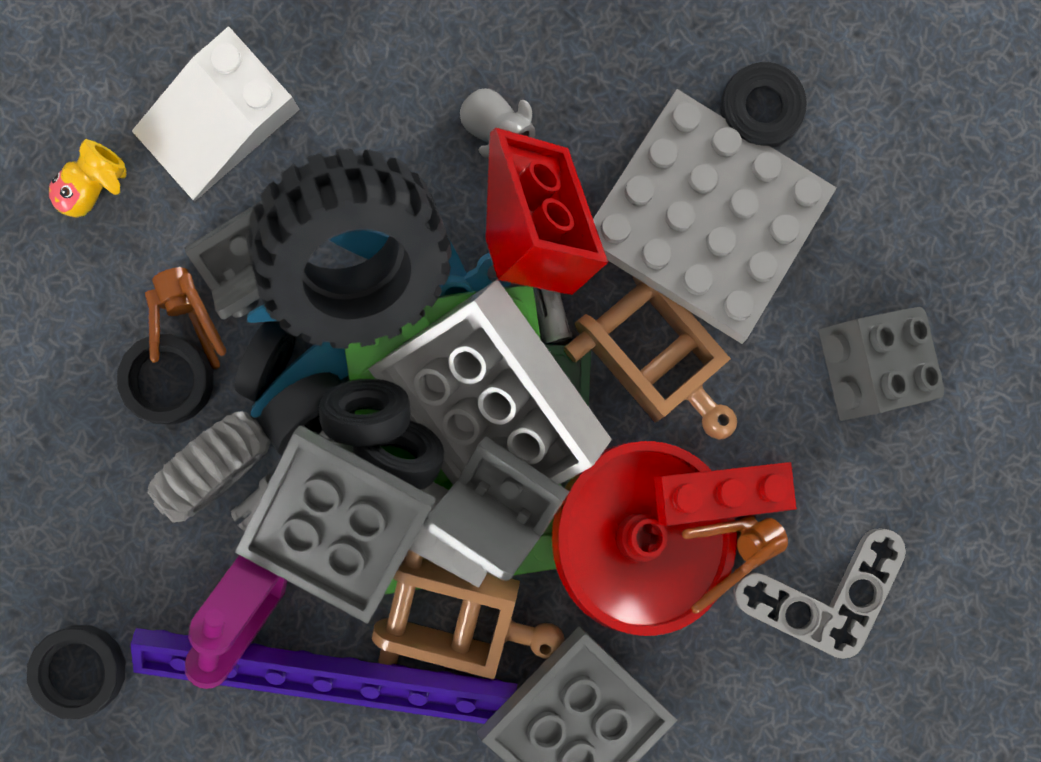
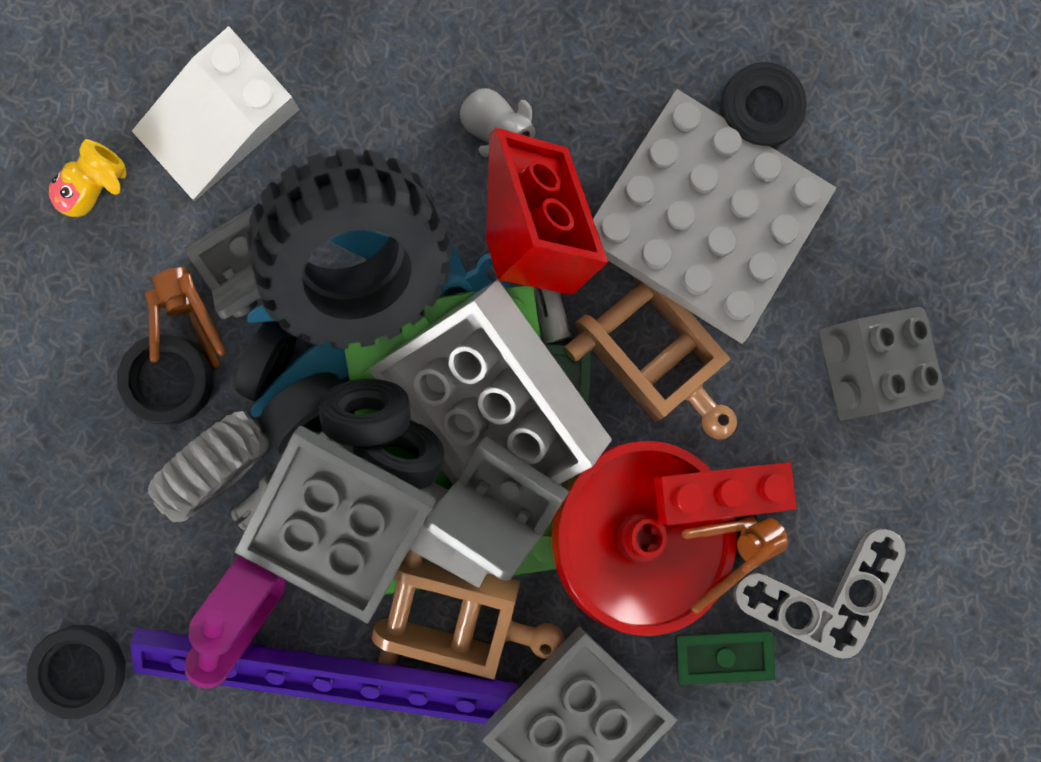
none -> dark green plate [675,630,776,685]

